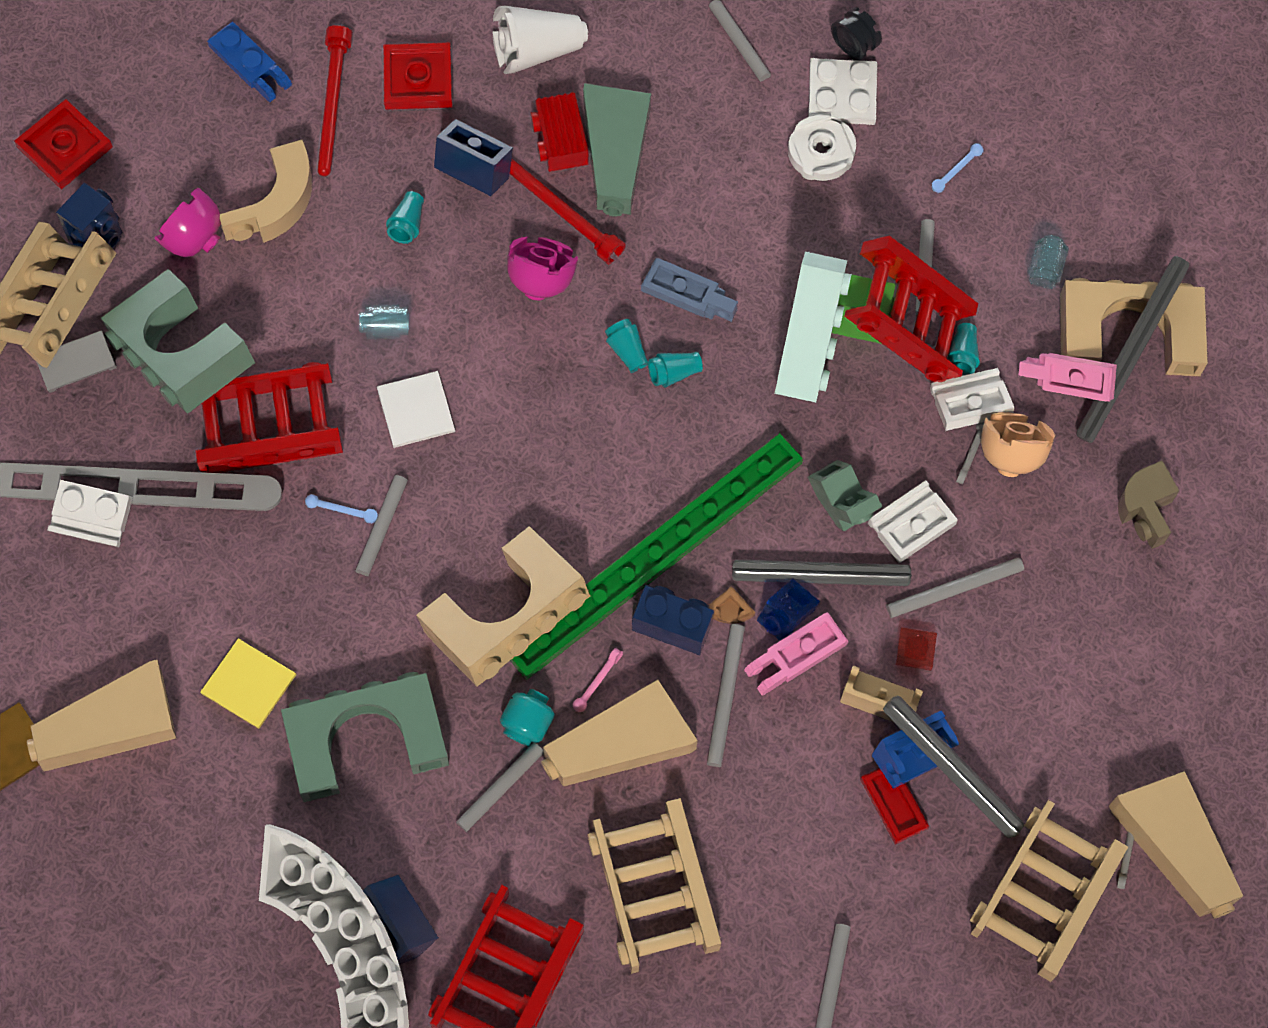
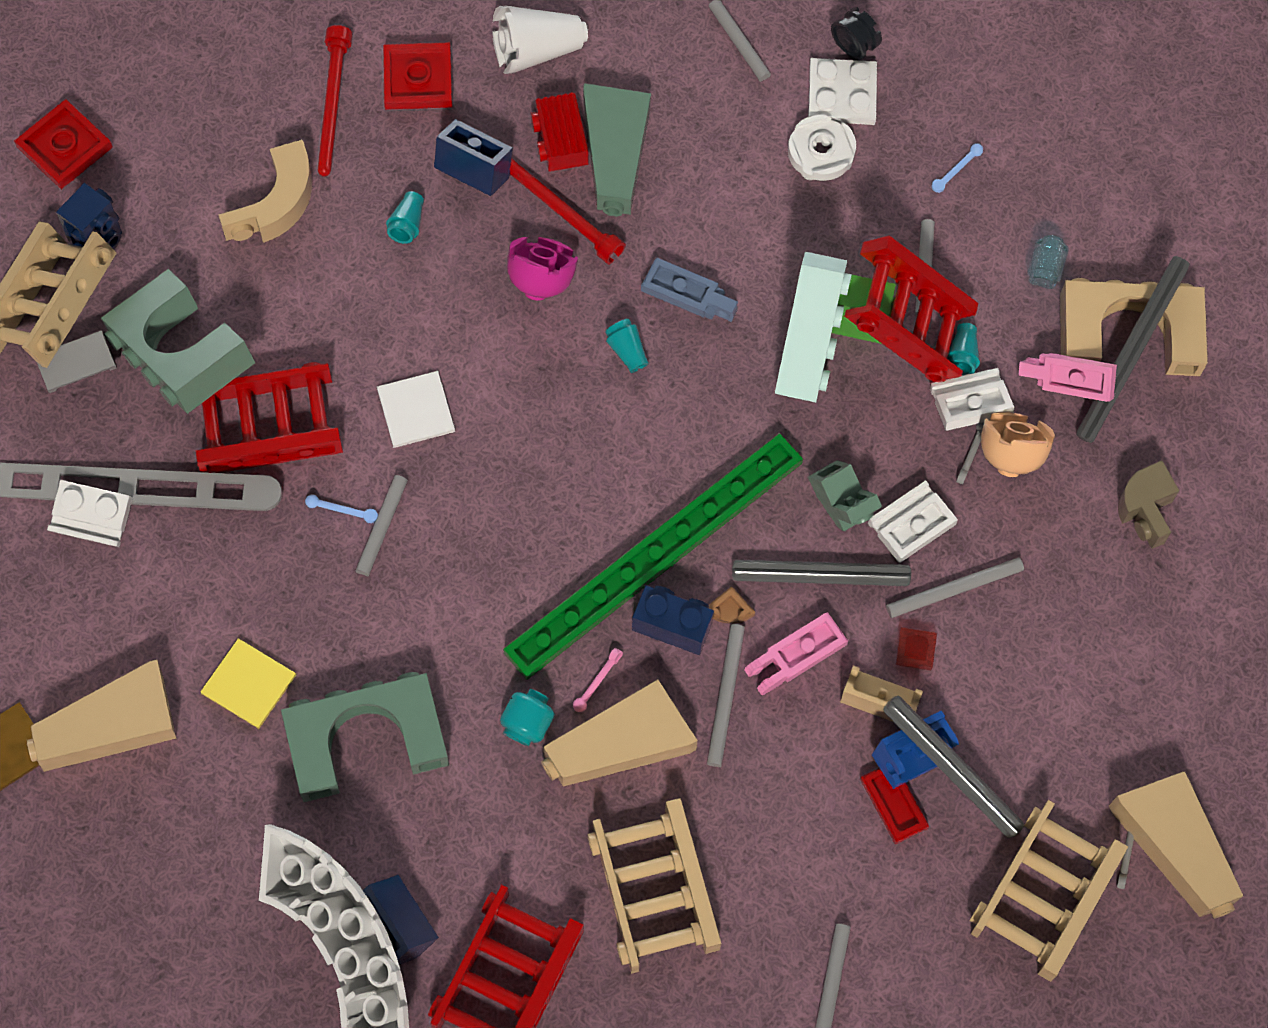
dark pink cylinder [154,188,221,257] -> none
blue hinge [207,21,292,102] -> none
clear light blue brick [359,304,409,340] -> none
tan arch [416,526,590,687] -> none
light grey bar [456,743,544,832] -> none
teal cone [648,352,703,388] -> none
clear blue bracket [757,579,820,641] -> none

